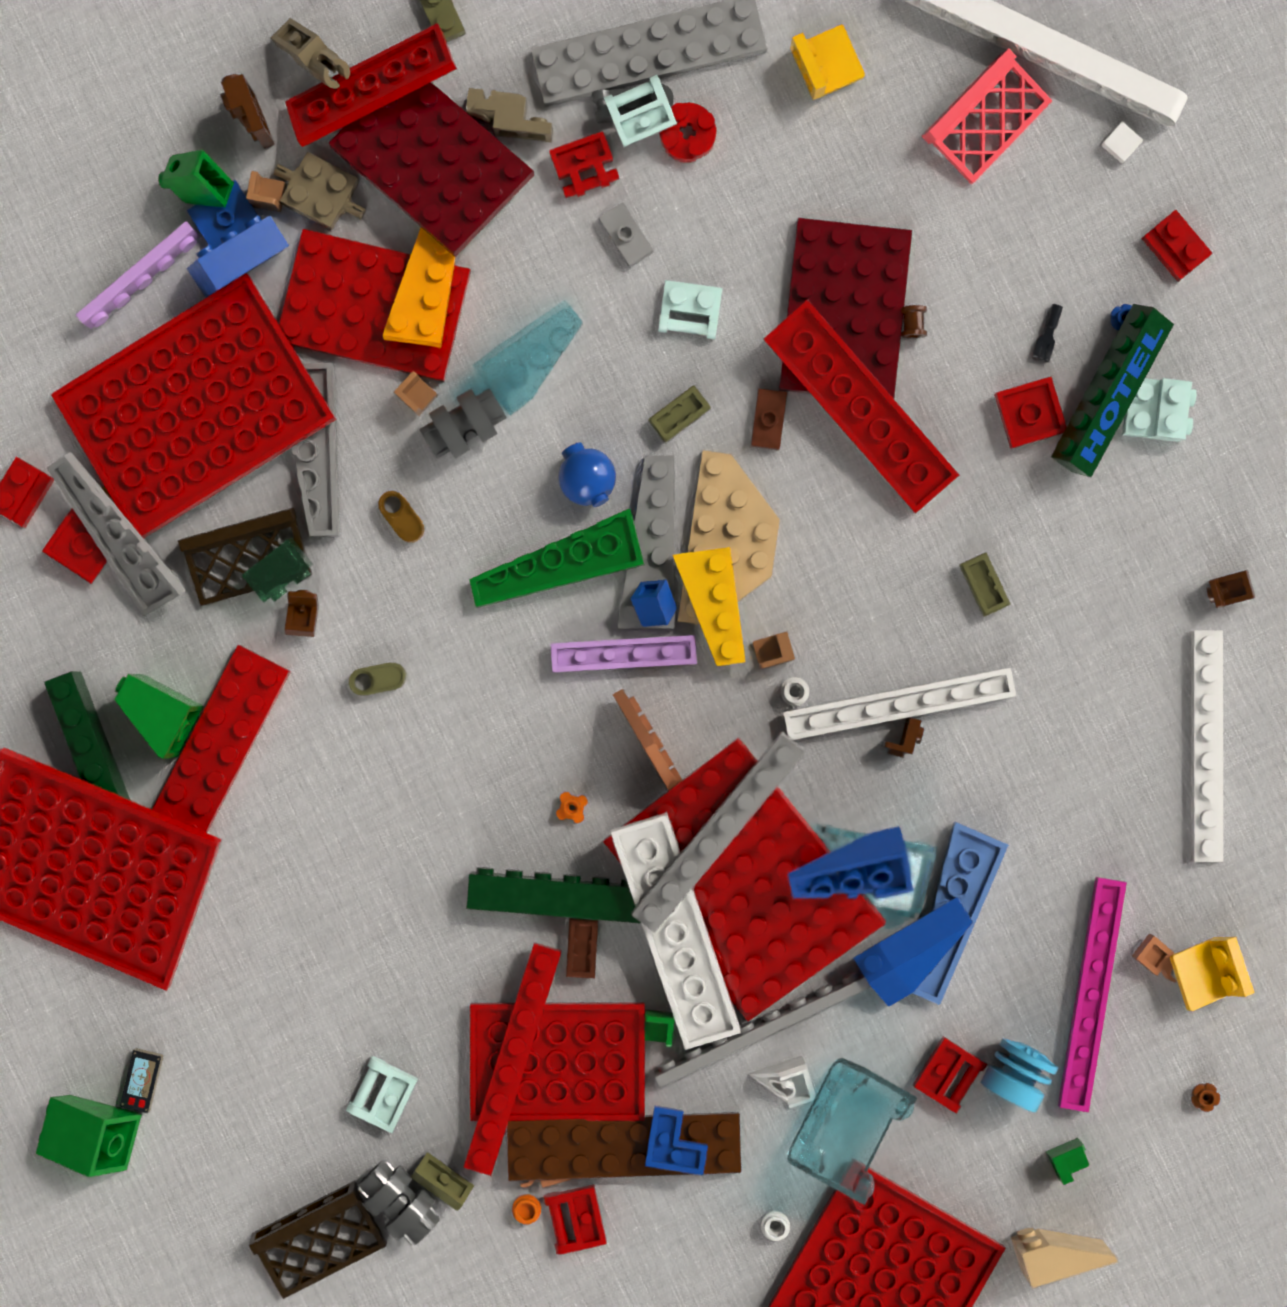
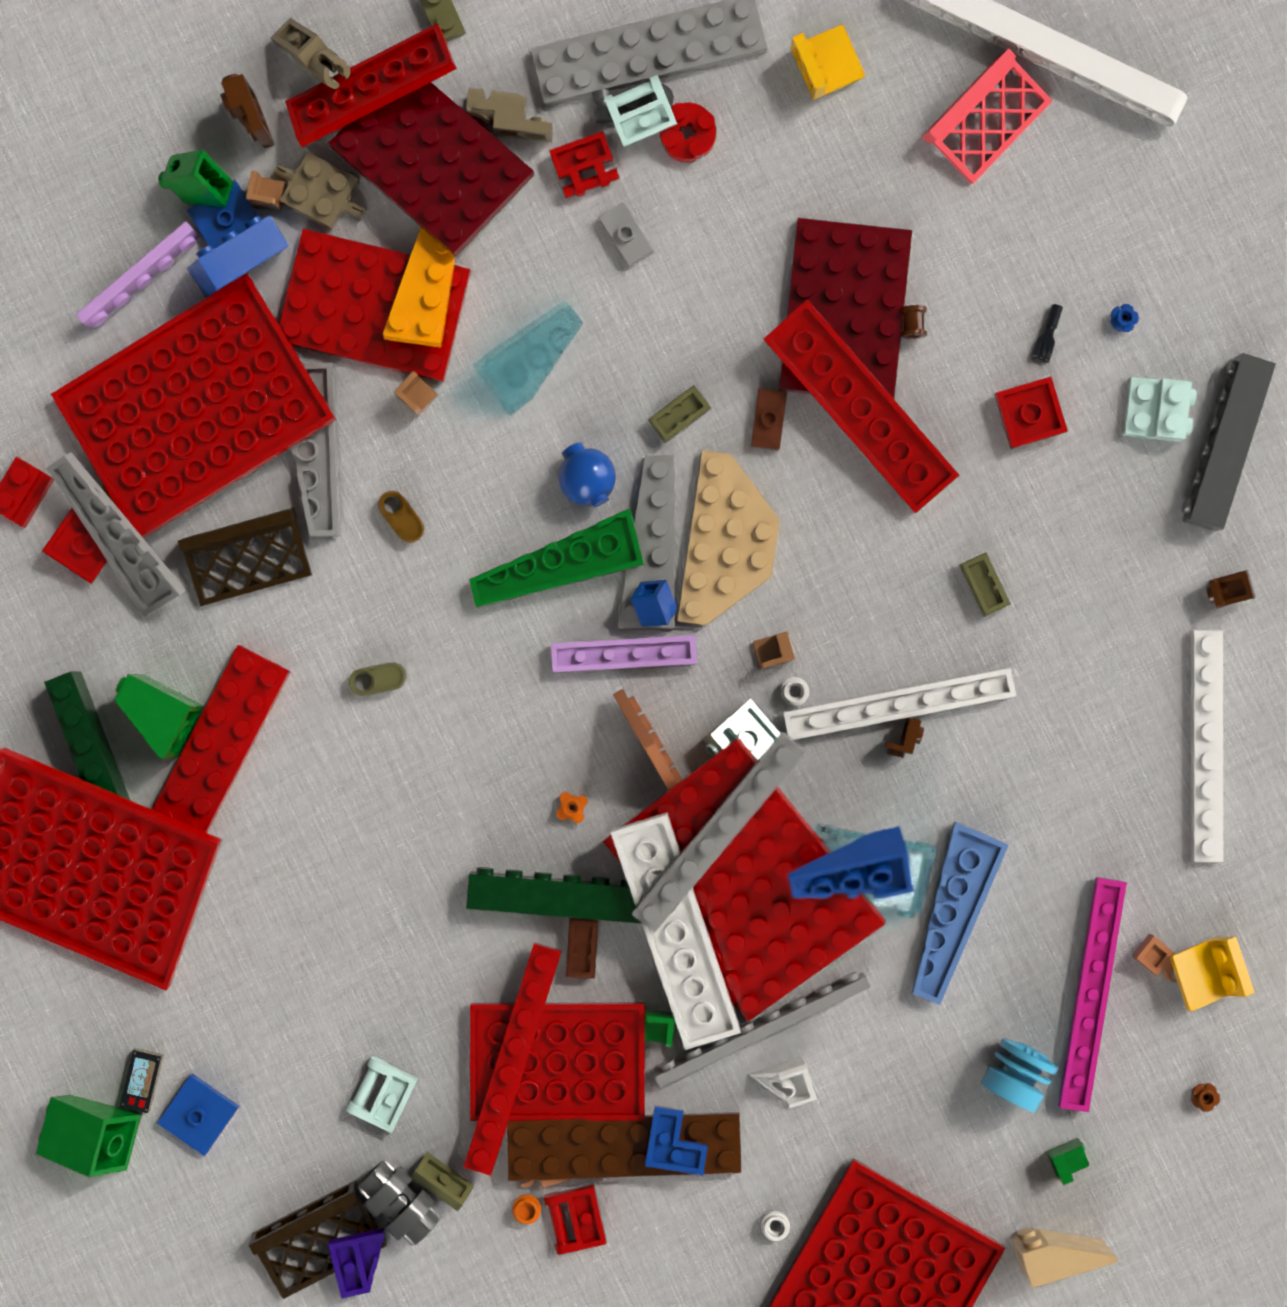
clear green brick [242,537,313,603] -> none
reddish brown bracket [284,590,319,637] -> none
dark grey piece [419,388,507,459] -> none
light aqua plate [658,280,722,340] -> none
yellow wing [672,547,746,666] -> none
clear light blue windscreen [787,1058,917,1205] -> none
blue wedge [854,897,973,1007] -> none
red plate [913,1036,988,1114] -> none
dark green brick [1051,304,1174,478] -> none
white tile [1101,121,1143,164] -> none
red plate [1141,210,1213,282] -> none
none -> blue plate [157,1073,240,1156]
none -> dark purple wing [328,1227,385,1299]
none -> light aqua plate [704,699,780,761]
none -> dark grey brick [1182,353,1276,532]

